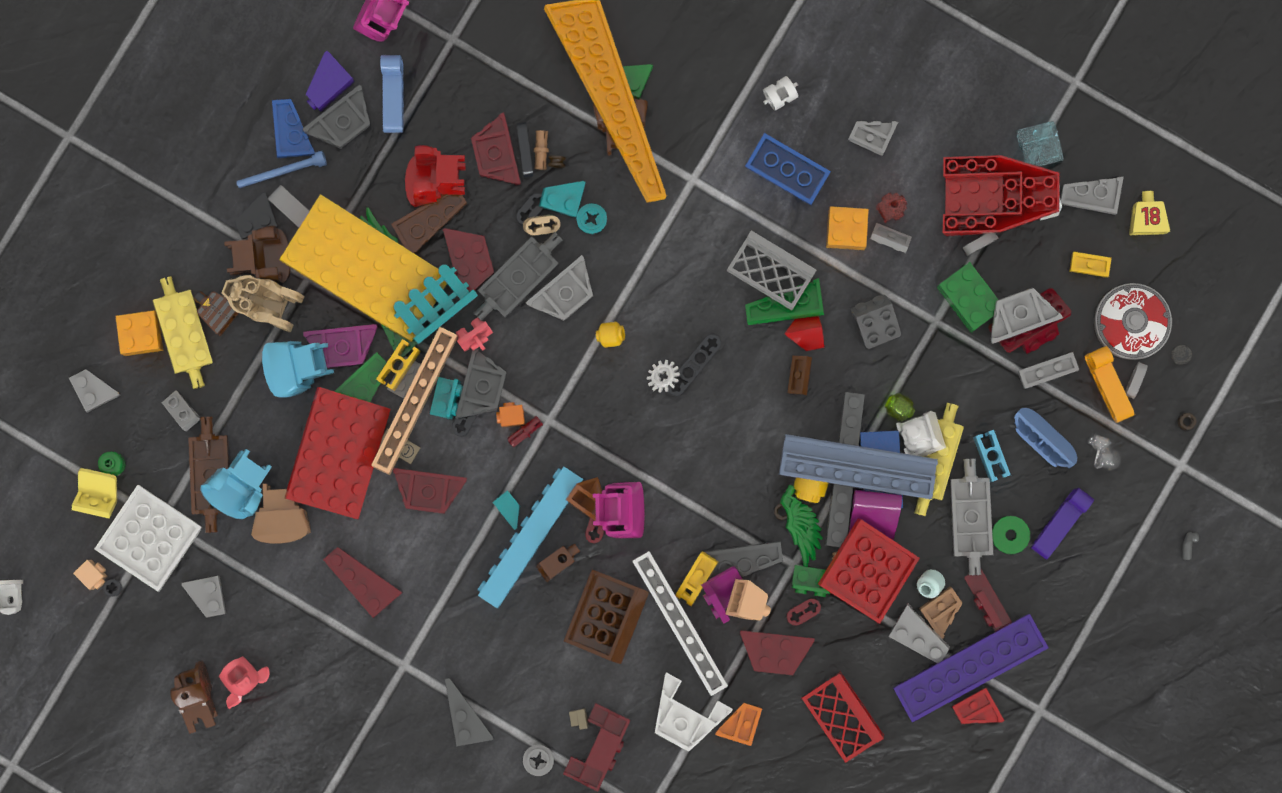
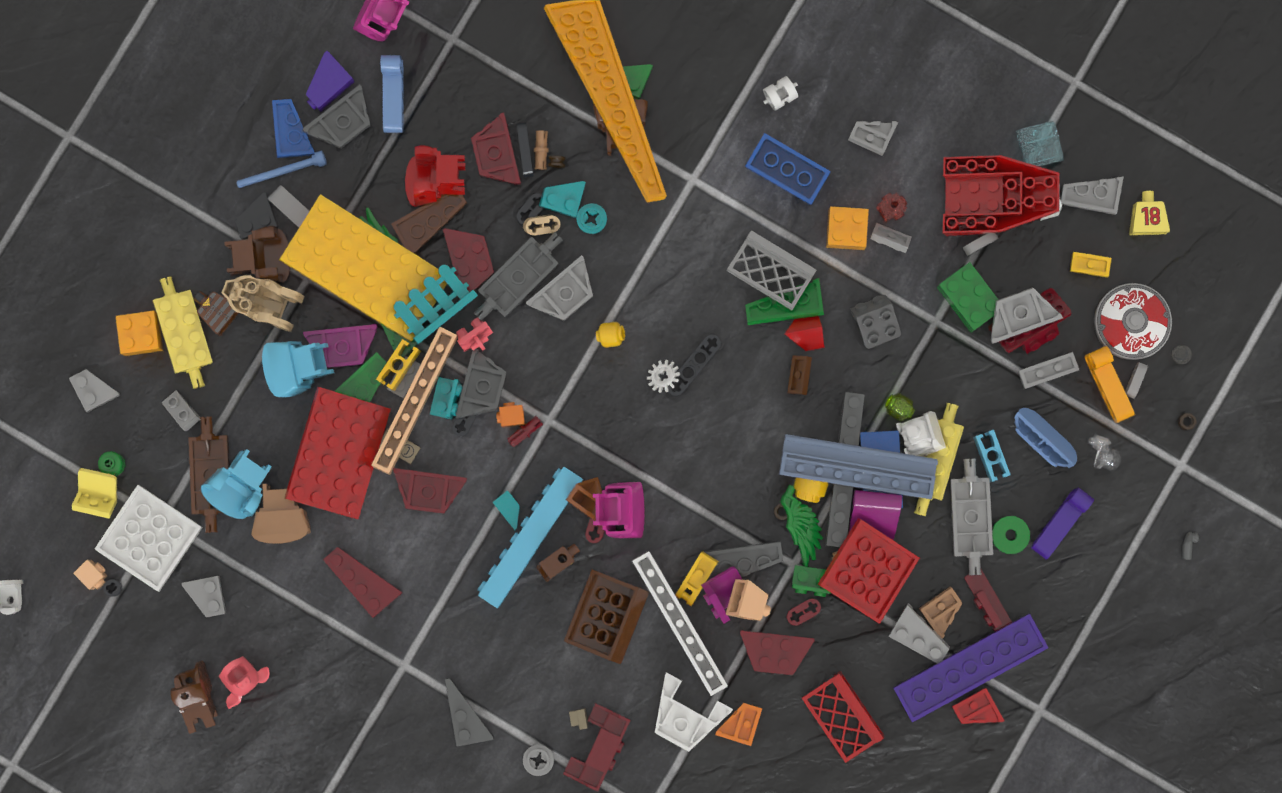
light aqua head [917,569,945,598] -> none

